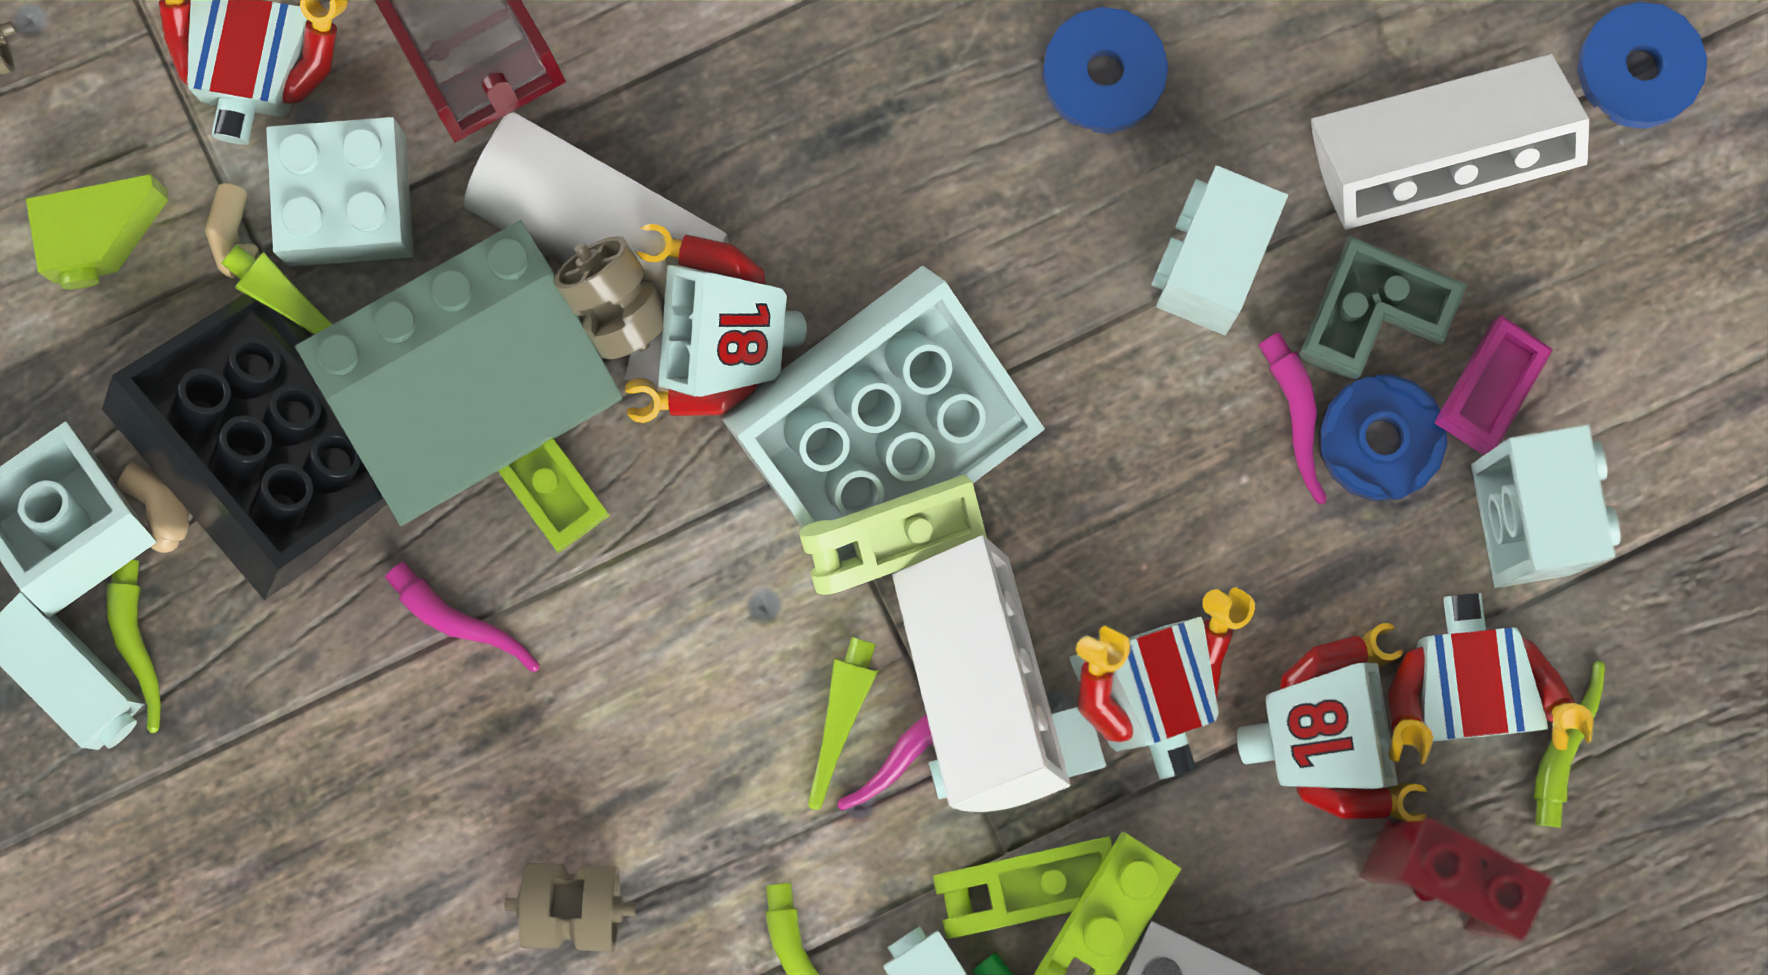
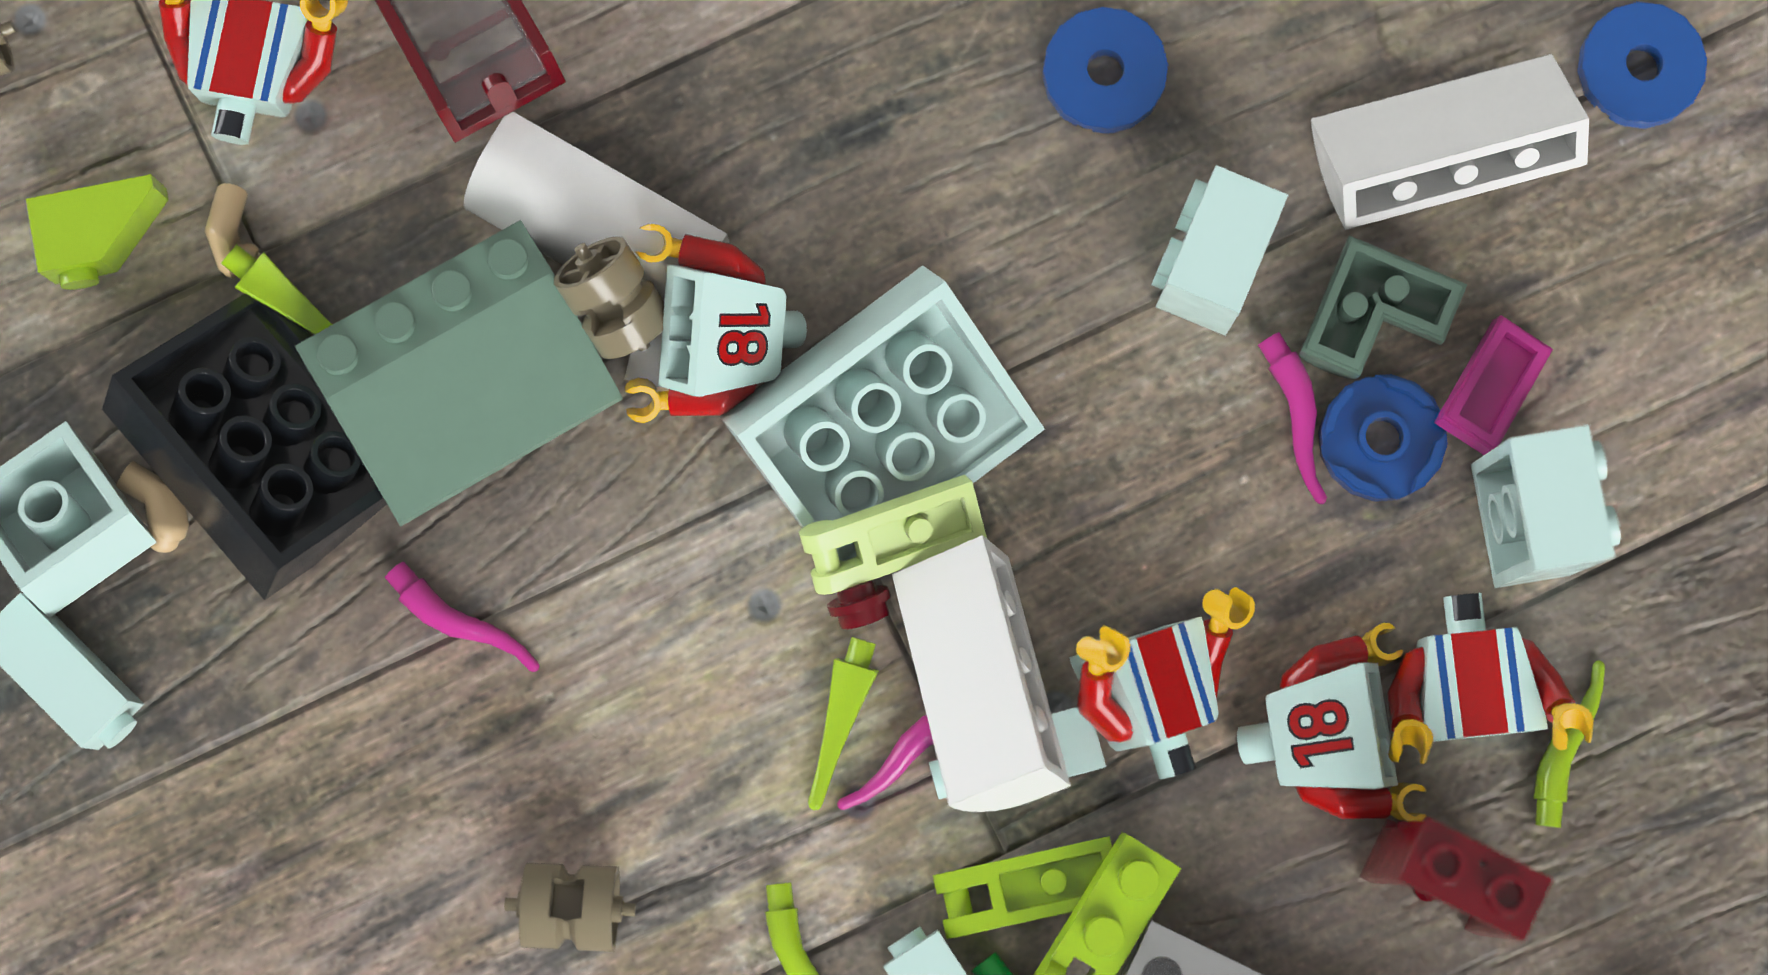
lime animal [106,559,161,733] -> none
light aqua brick [266,117,414,267] -> none
lime plate [498,438,610,553] -> none
none -> dark red plate [827,580,891,629]

